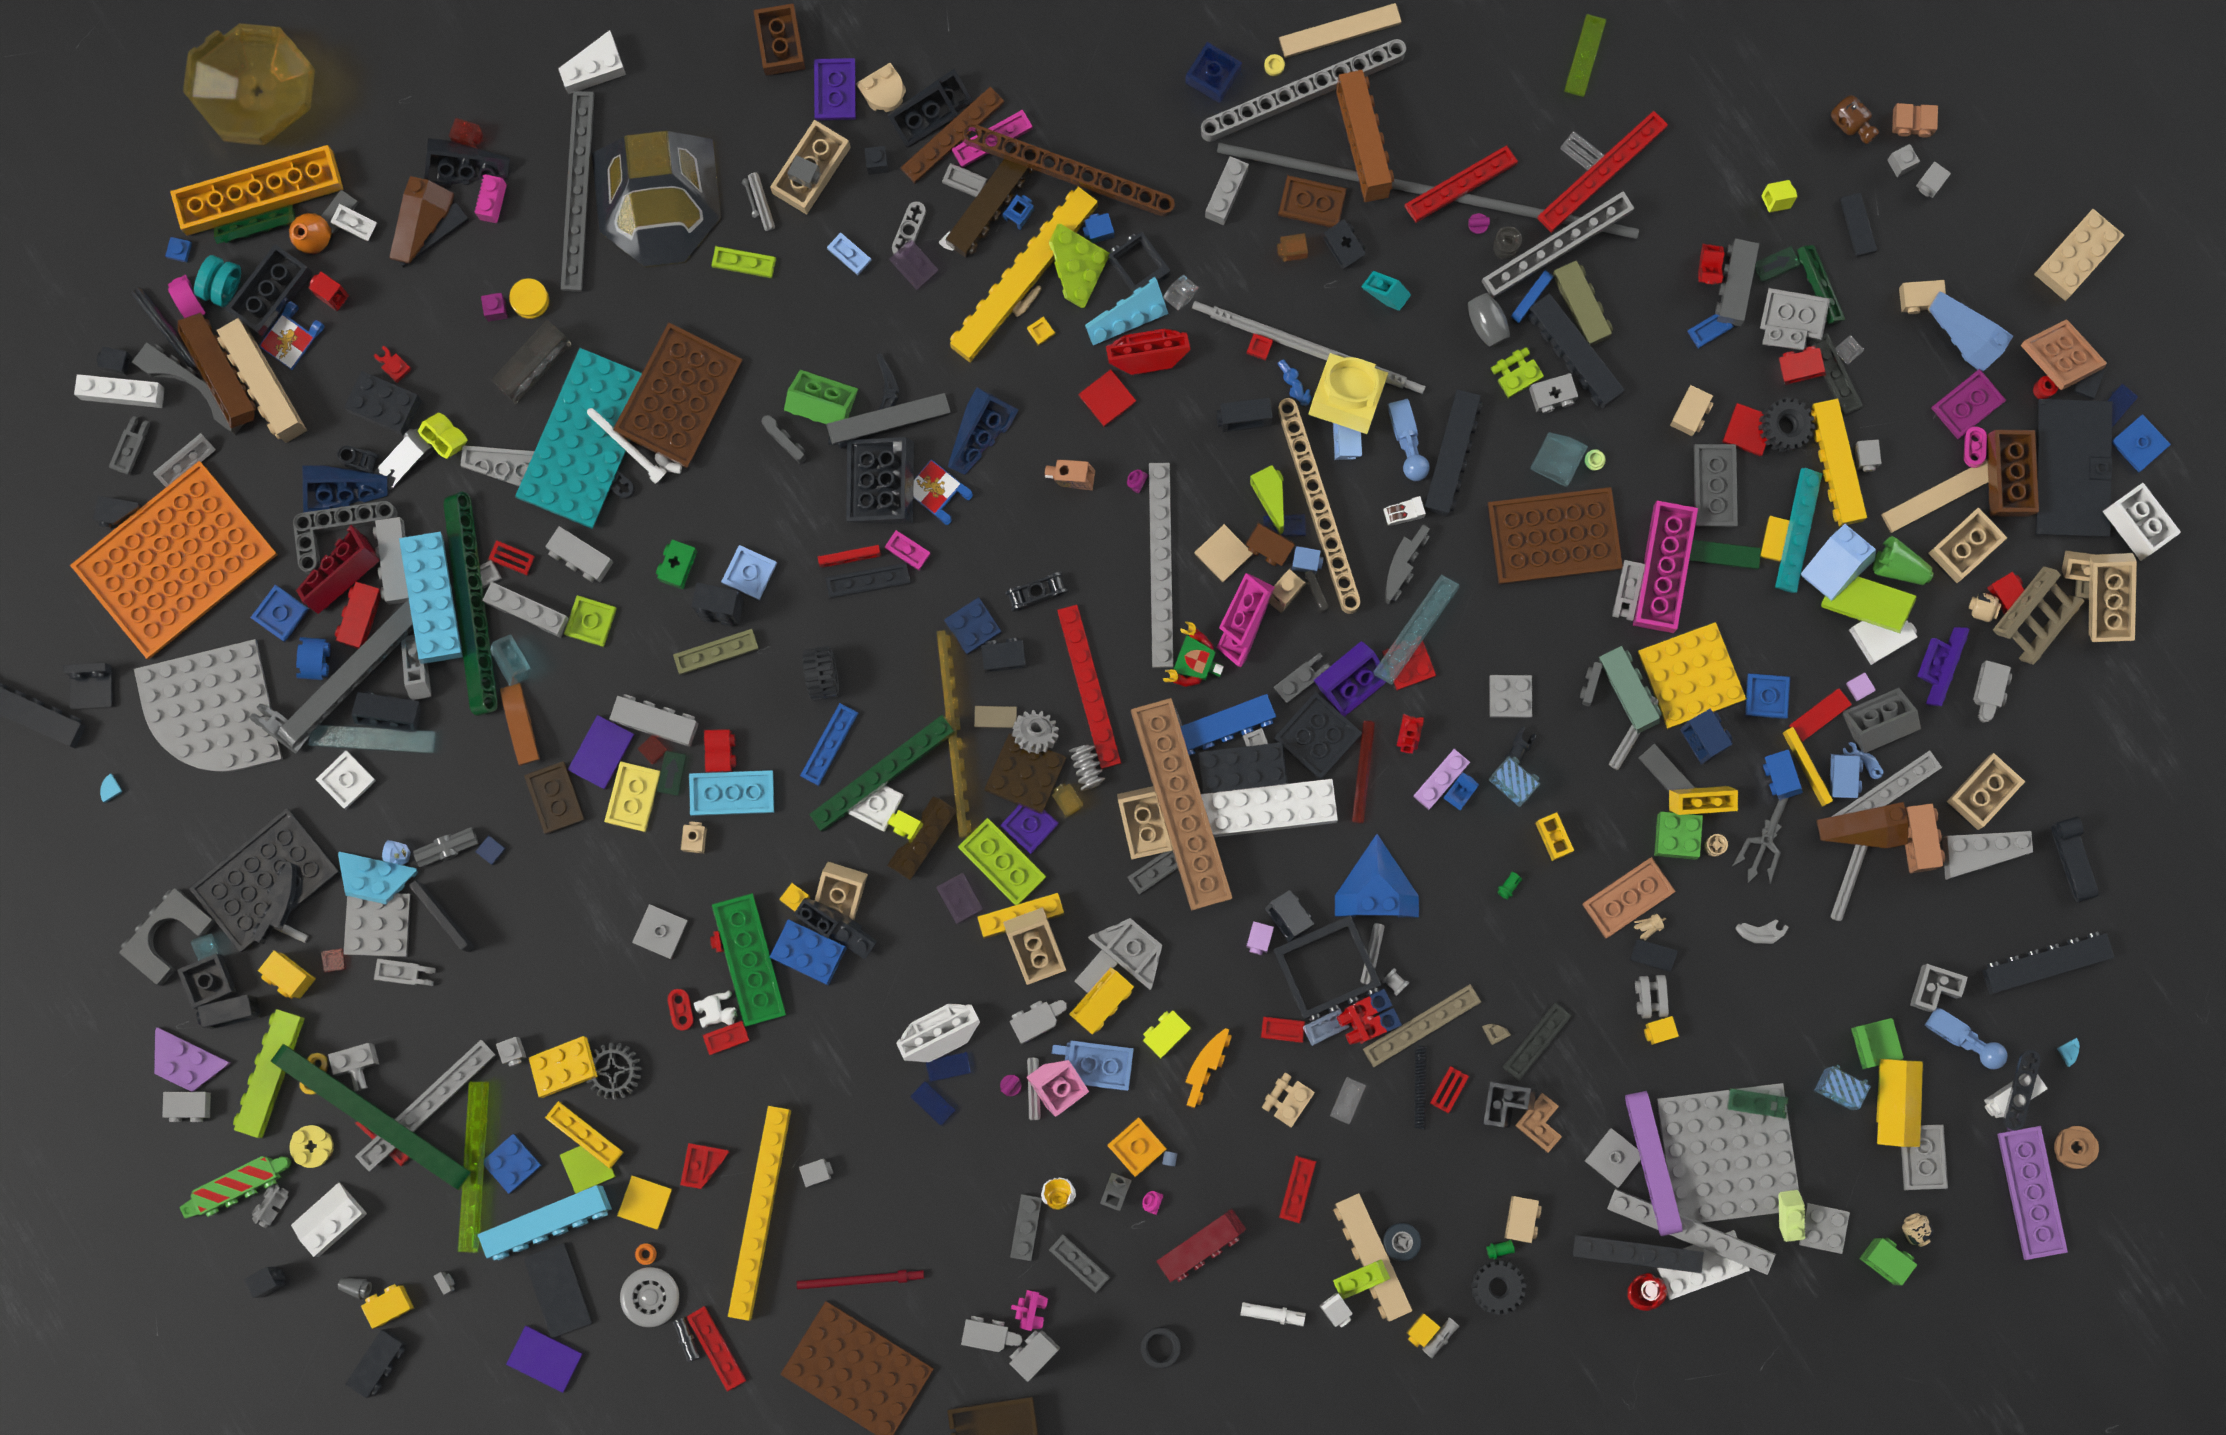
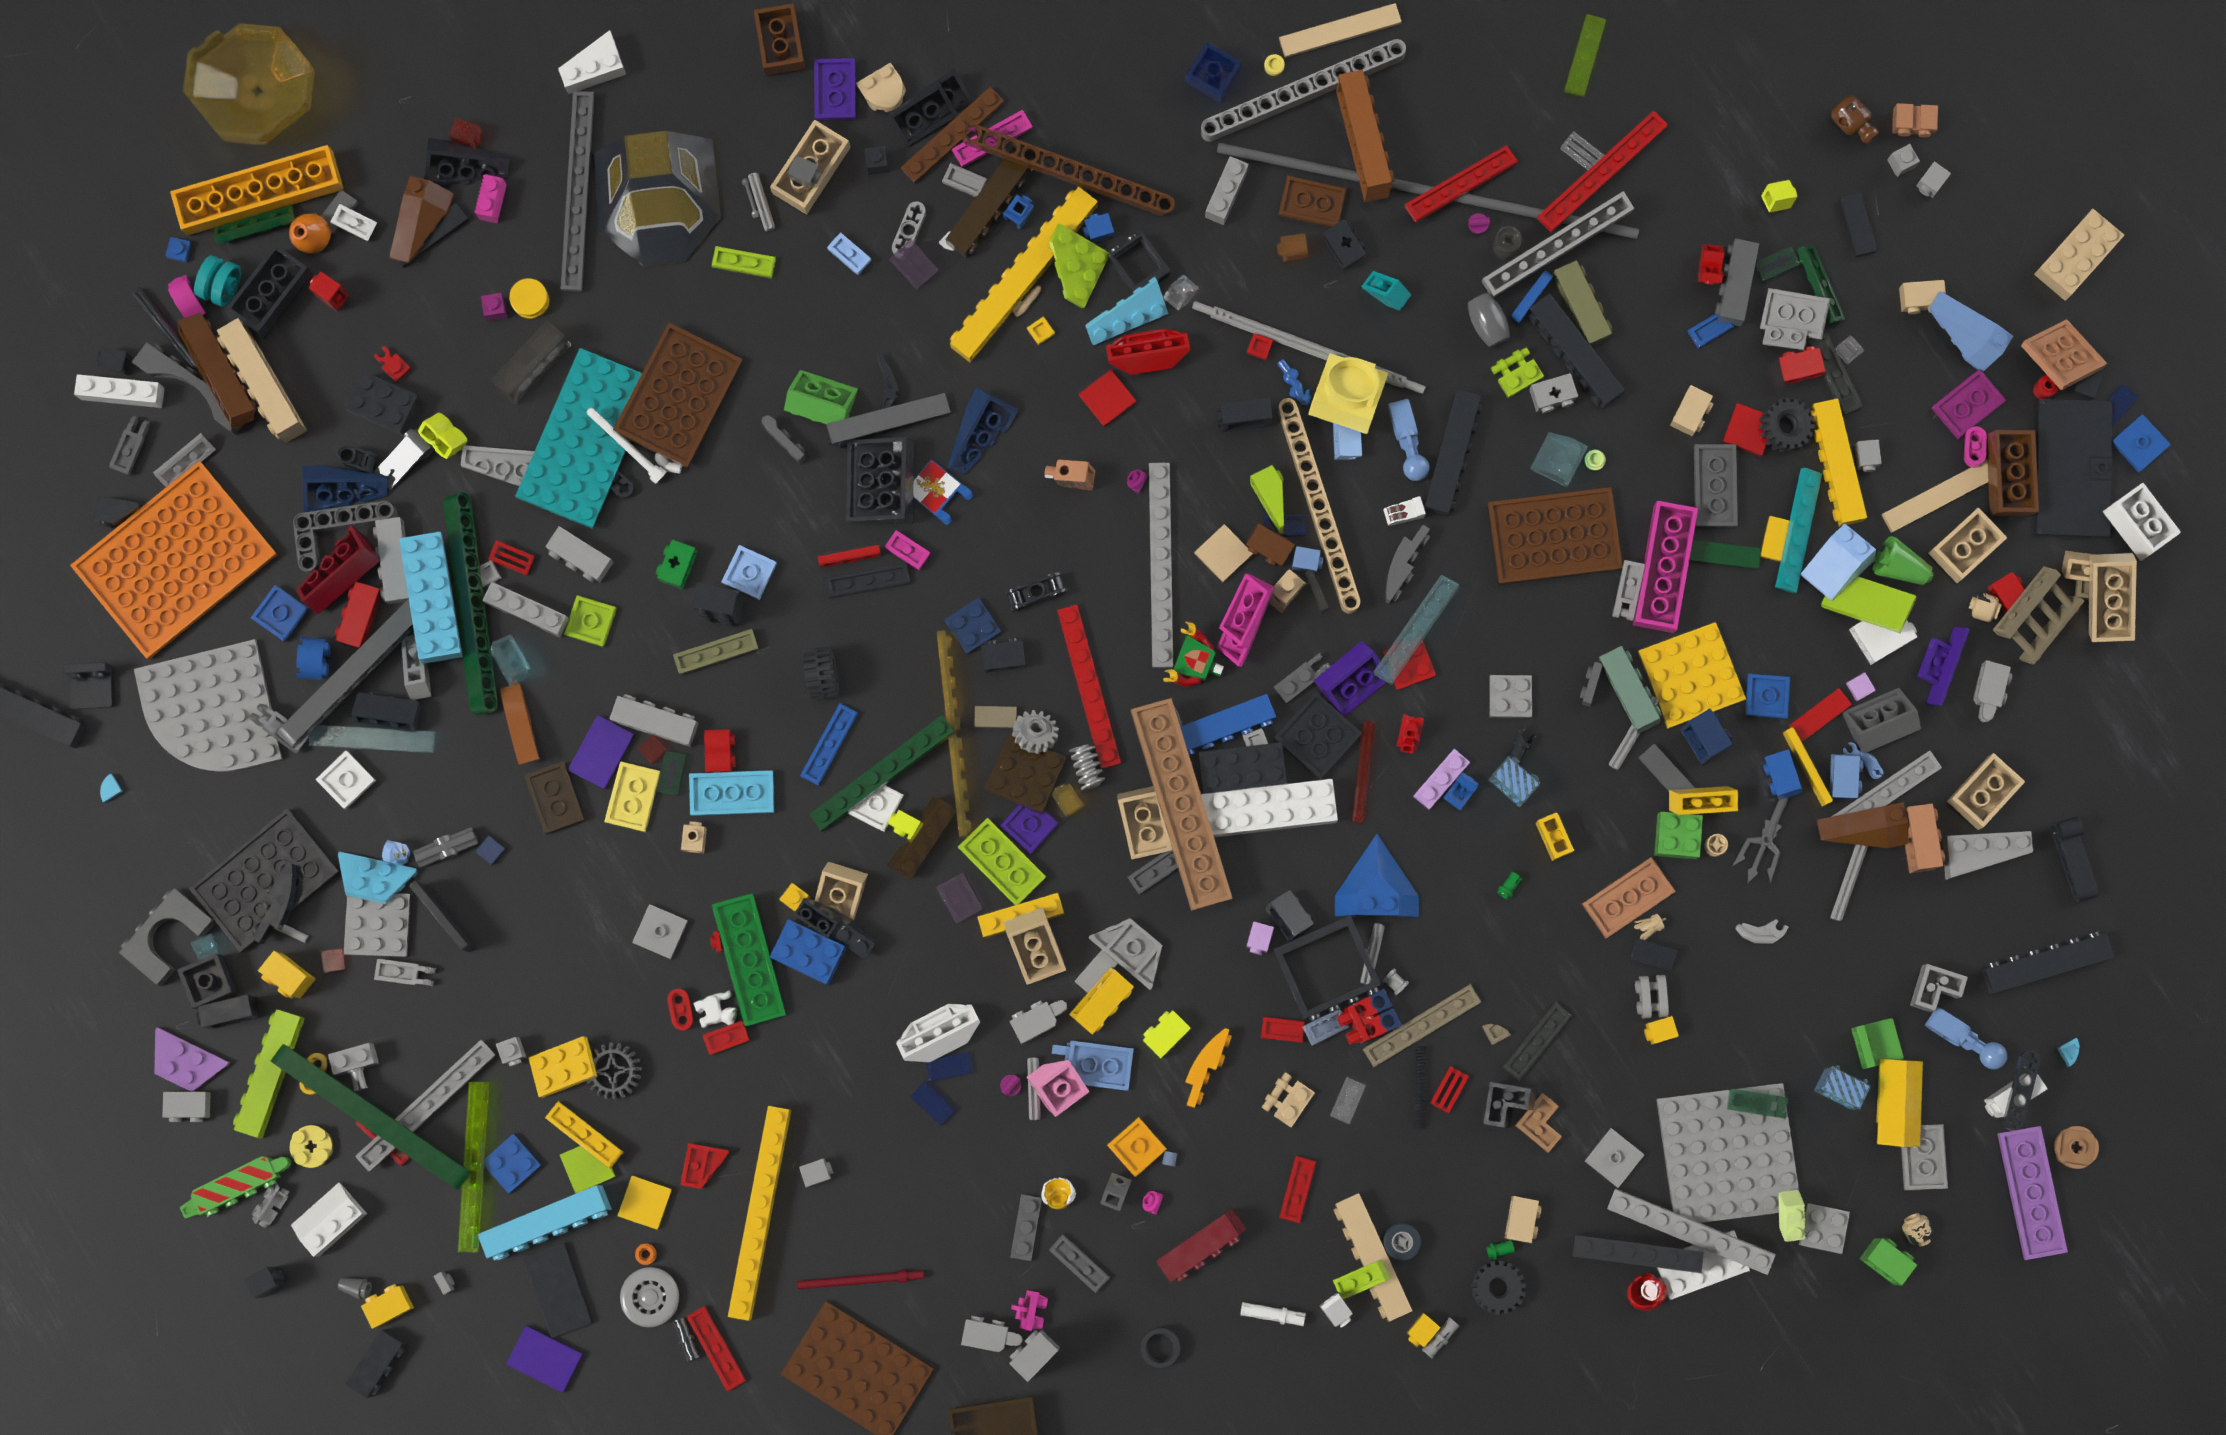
flag [259,302,325,370] -> none
medium lavender beam [1625,1091,1682,1236] -> none

